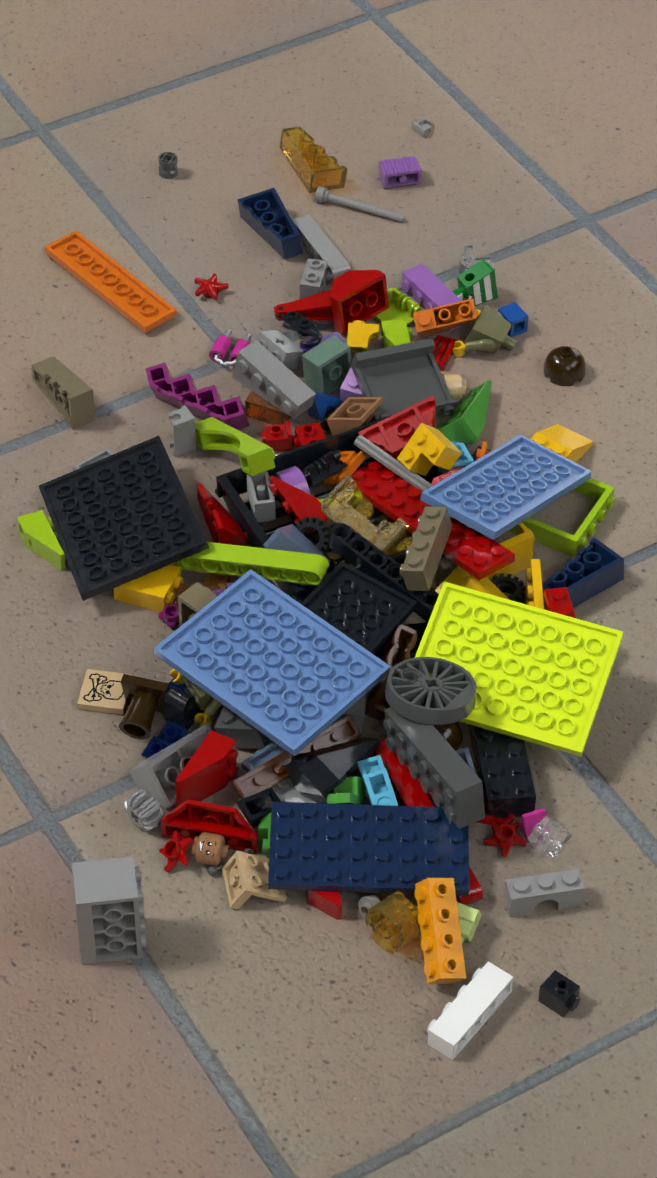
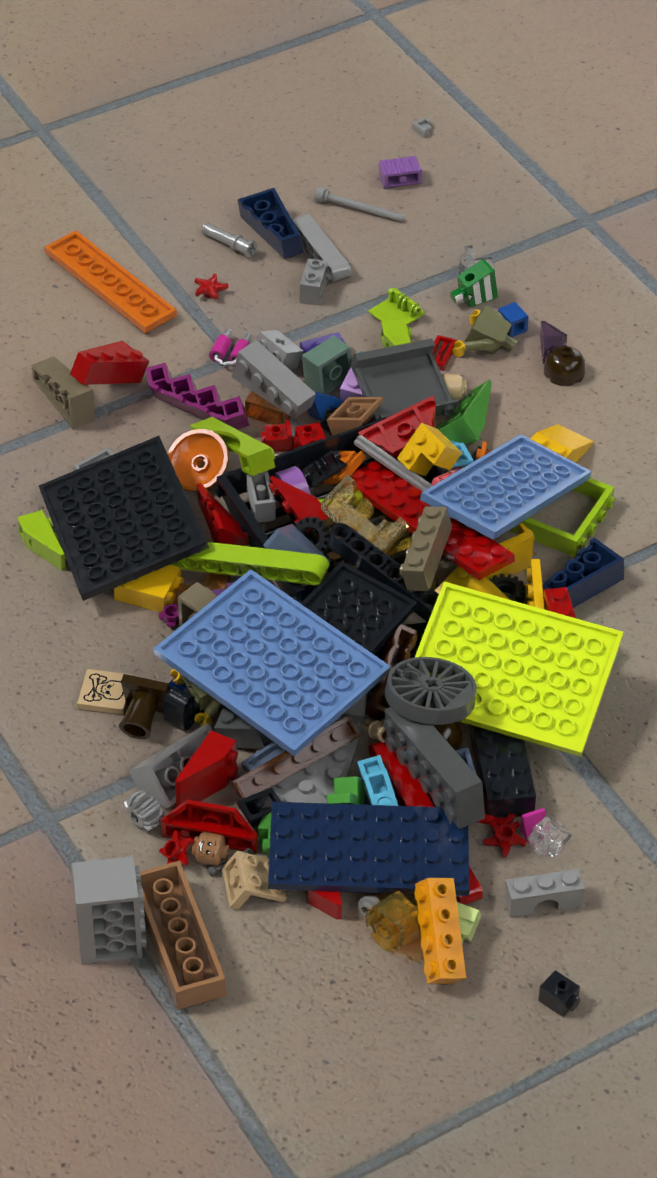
clear blue slope [141,720,190,759] -> none
dark grey wheel [158,152,178,179] -> none
light grey hinge [168,405,196,457] -> none
red slope [274,269,389,347] -> none
clear yellow wedge [279,127,347,193] -> none
black wedge [285,737,381,796] -> none
yellow brick [347,320,379,353] -> none
medium lavender brick [401,264,469,332] -> none
orange slope [413,298,478,338] -> none
white brick [427,961,514,1060] -> none
none -> red wedge [70,340,150,385]
none -> medium nougat brick [140,861,226,1010]
none -> orange dish [168,429,229,492]
none -> light grey pin [201,222,257,258]
none -> tan axle [361,718,387,743]
none -> clear purple slope [540,321,567,364]

